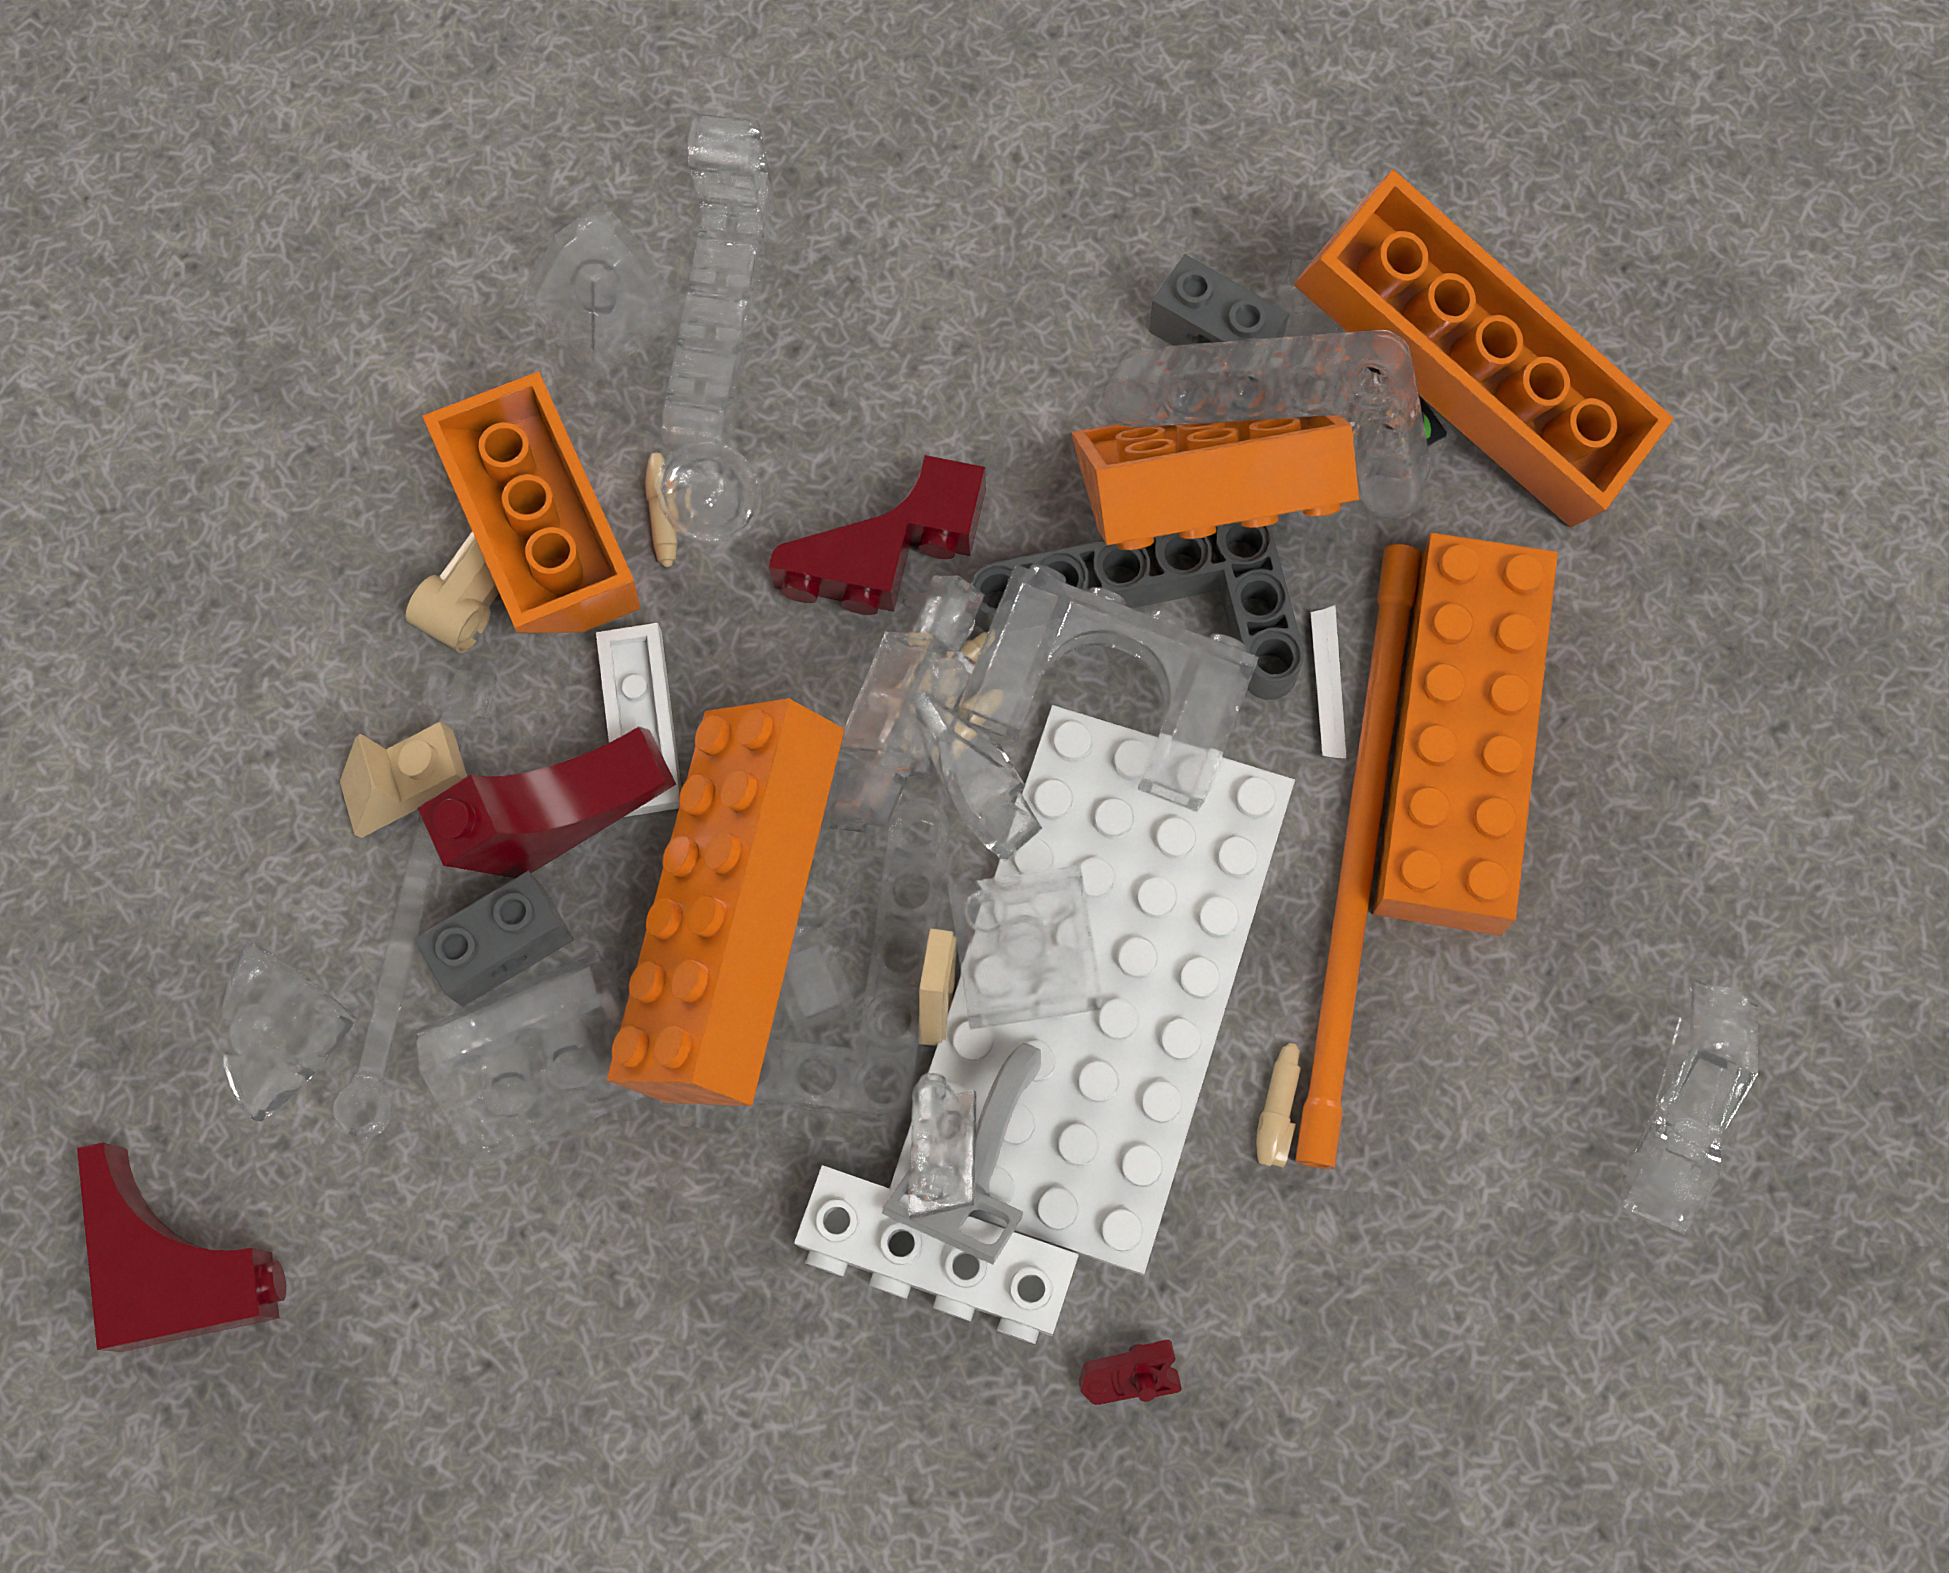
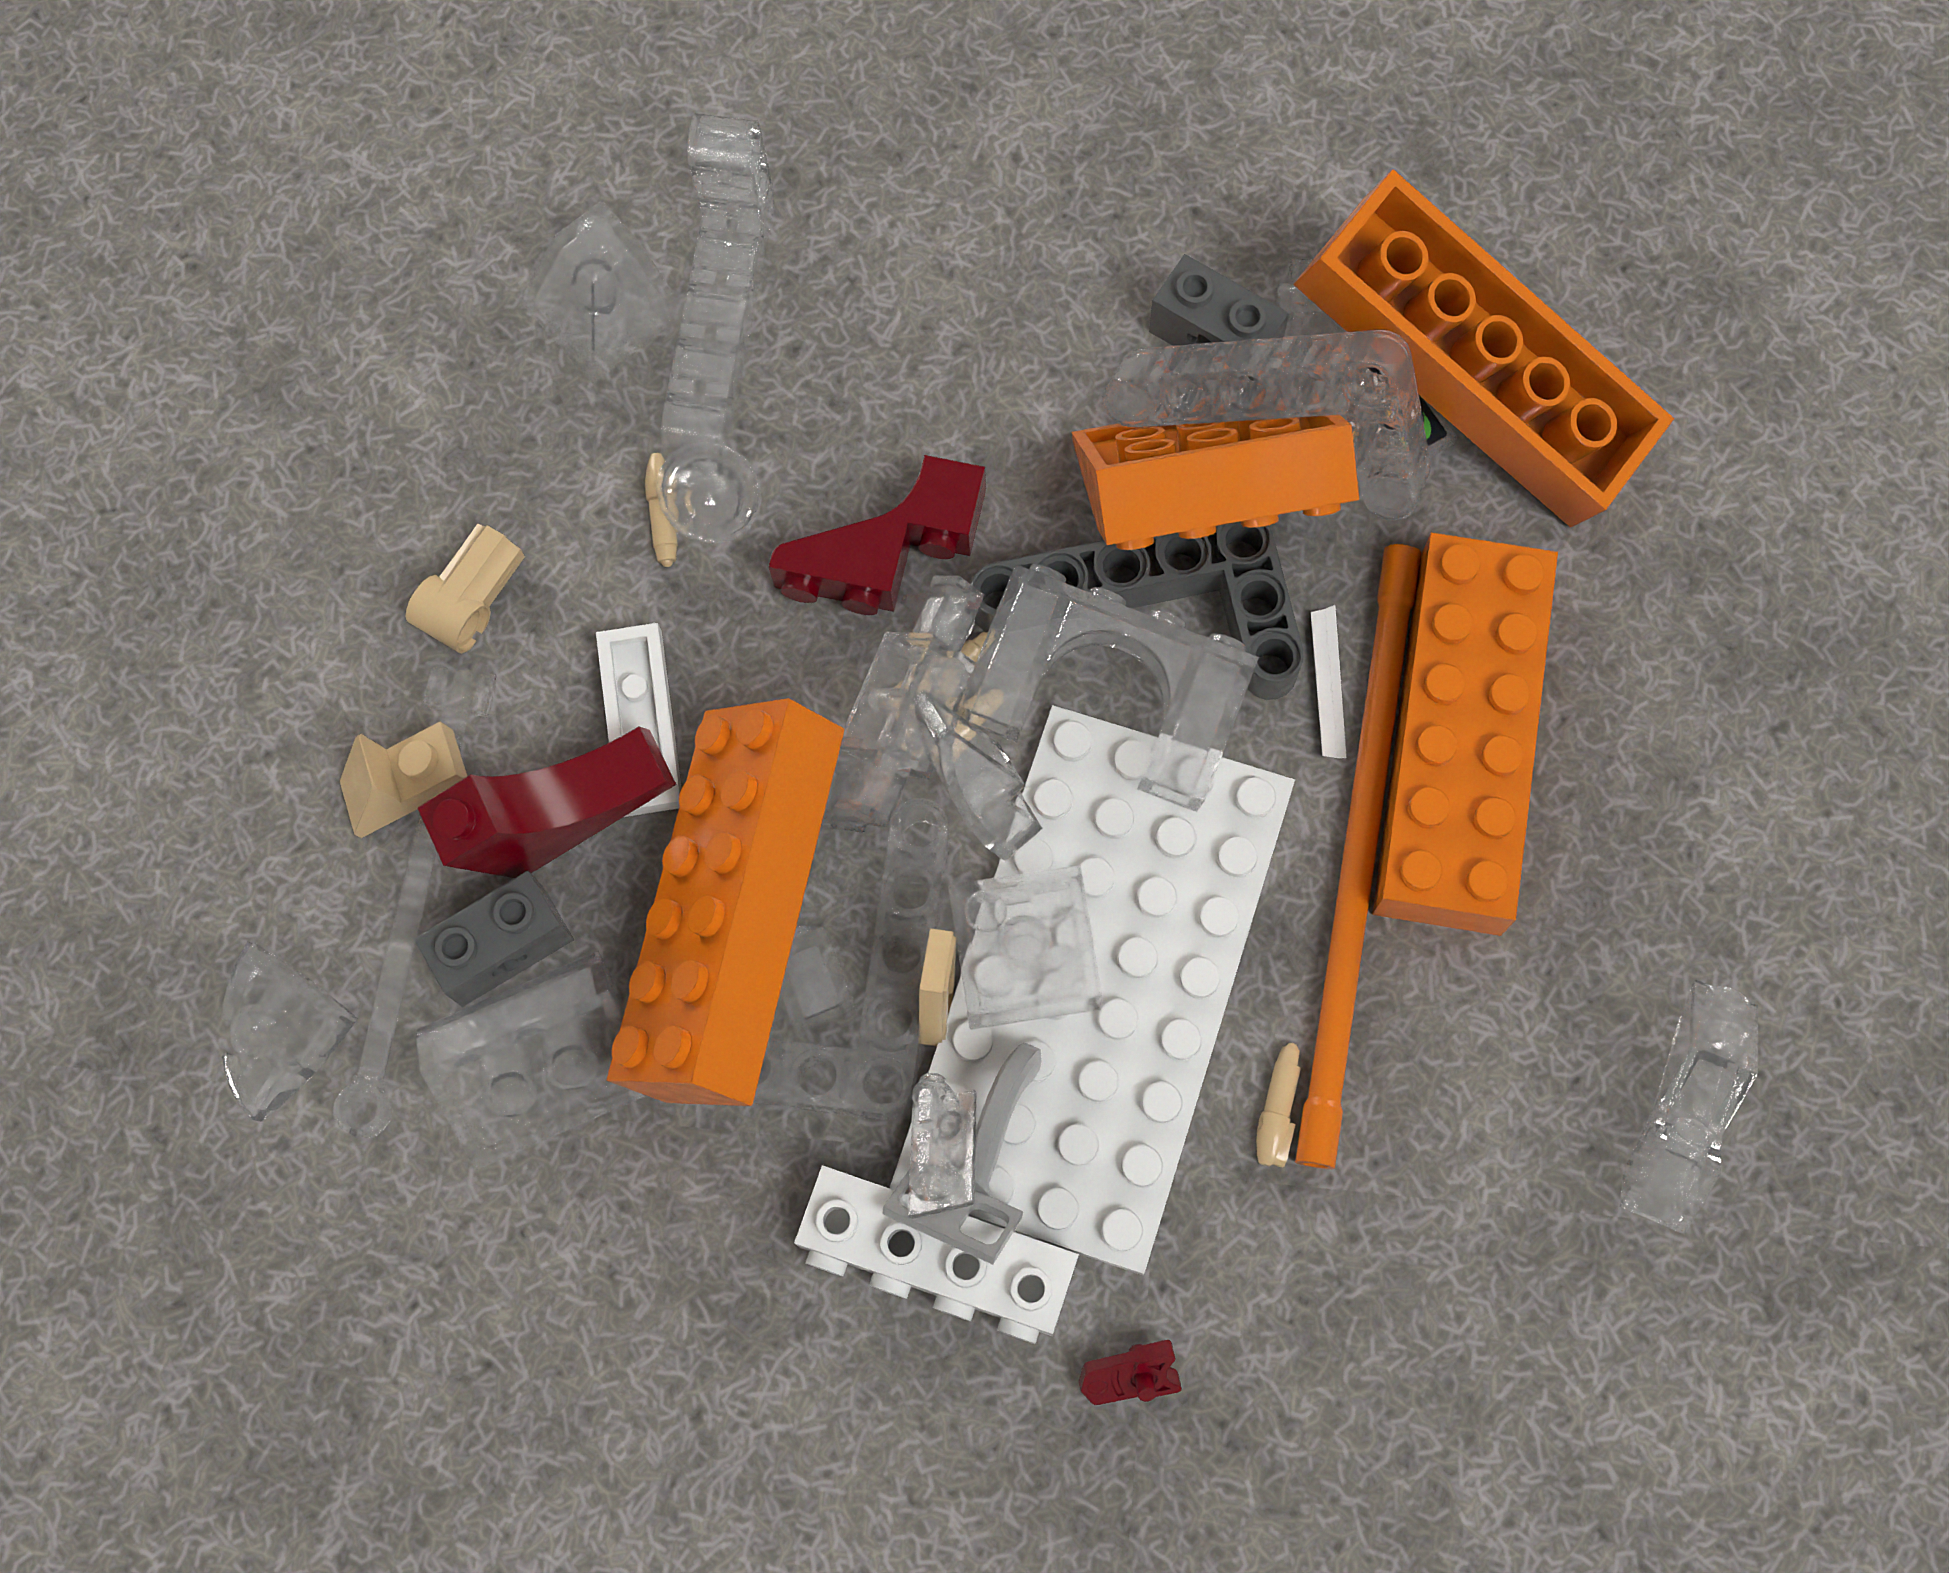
dark red arch [77,1142,286,1352] -> none
orange slope [422,371,641,633] -> none

